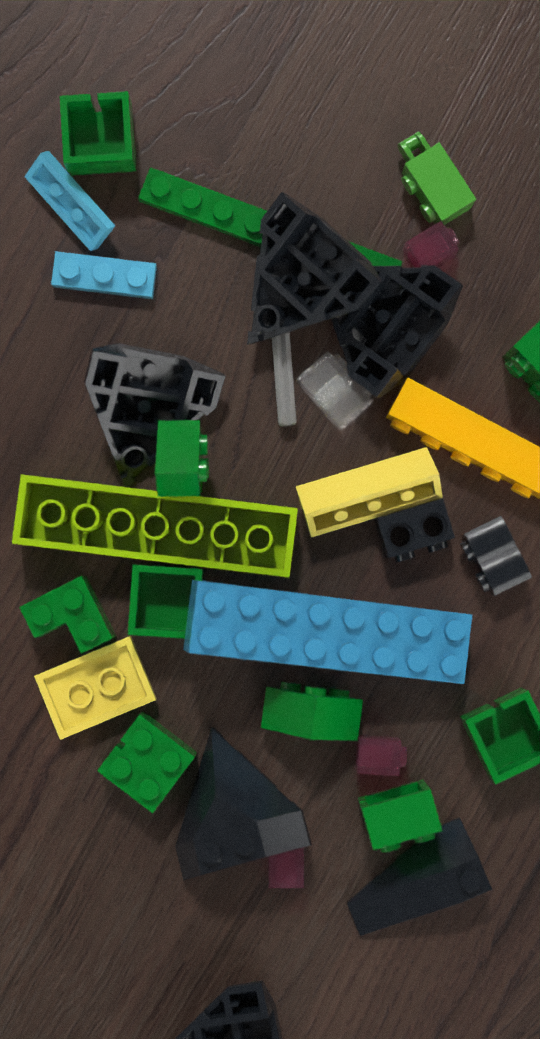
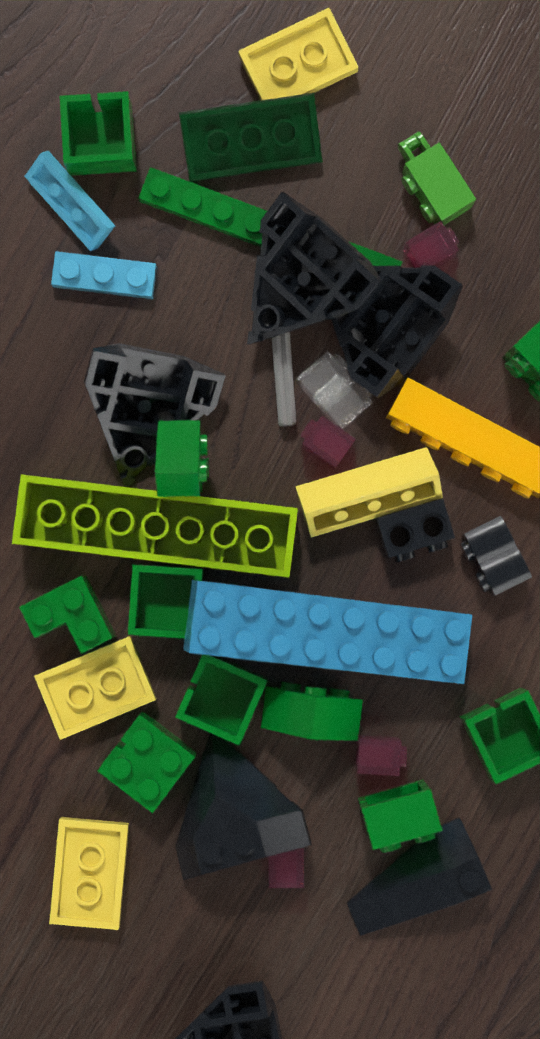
none -> light yellow plate [49,817,129,930]
none -> green piece [175,654,268,746]
none -> dark green tile [179,93,323,182]
none -> light yellow plate [238,8,359,100]
none -> clear pink brick [300,416,356,470]

